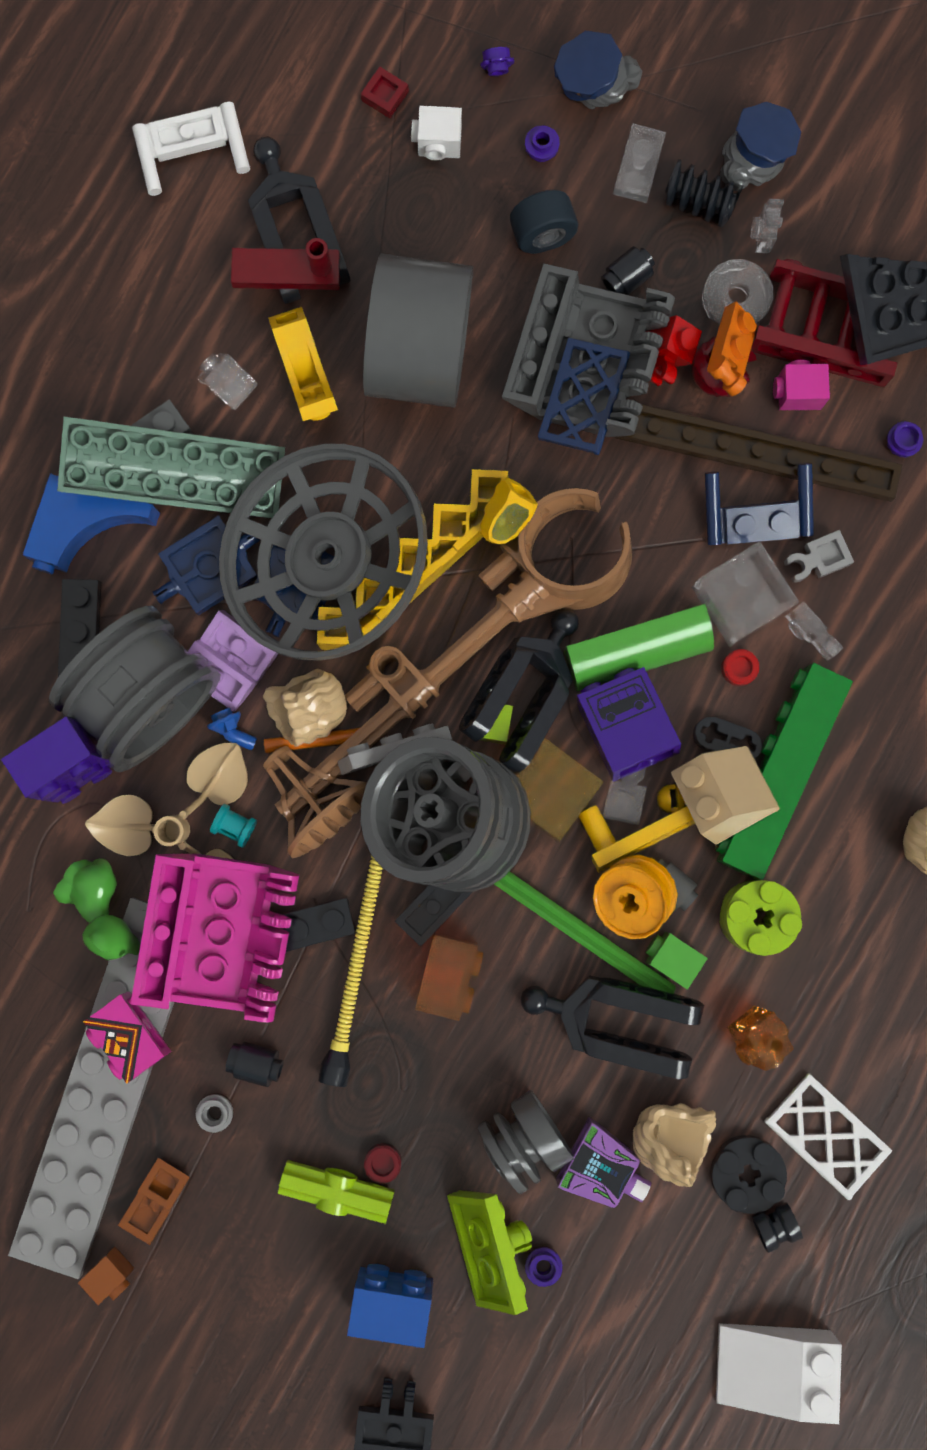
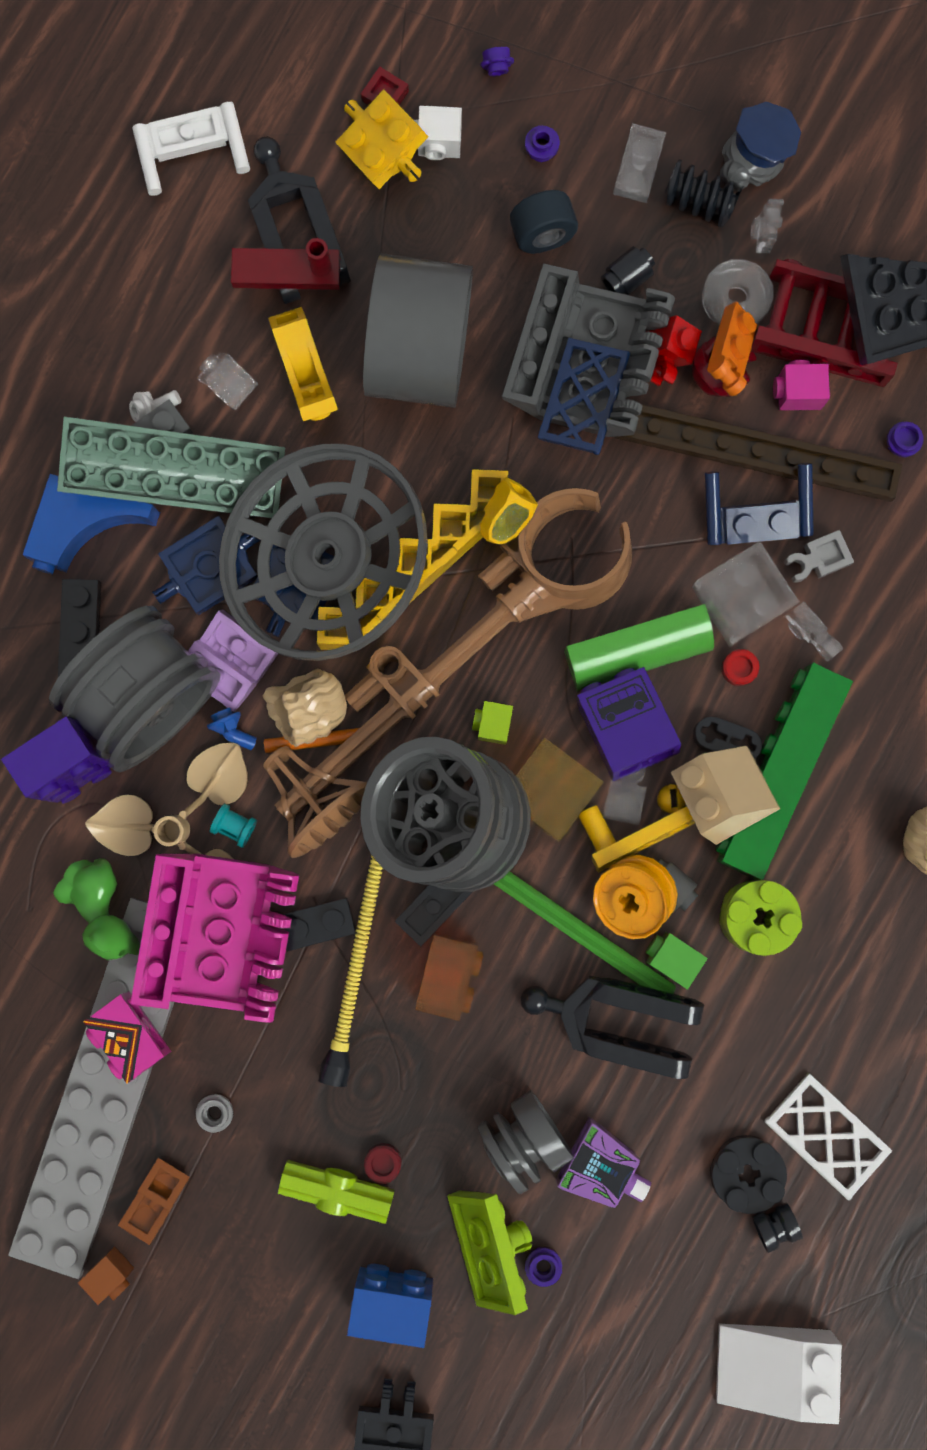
black brick [226,1042,284,1088] -> none
light grey plate [337,723,452,775] -> none
black piece [459,608,579,774] -> none
dark blue piece [554,30,643,109] -> none
tan hair [633,1103,716,1187] -> none
clear orange brick [727,1006,794,1071] -> none
none -> white plate [129,390,181,422]
none -> yellow plate [336,89,428,189]

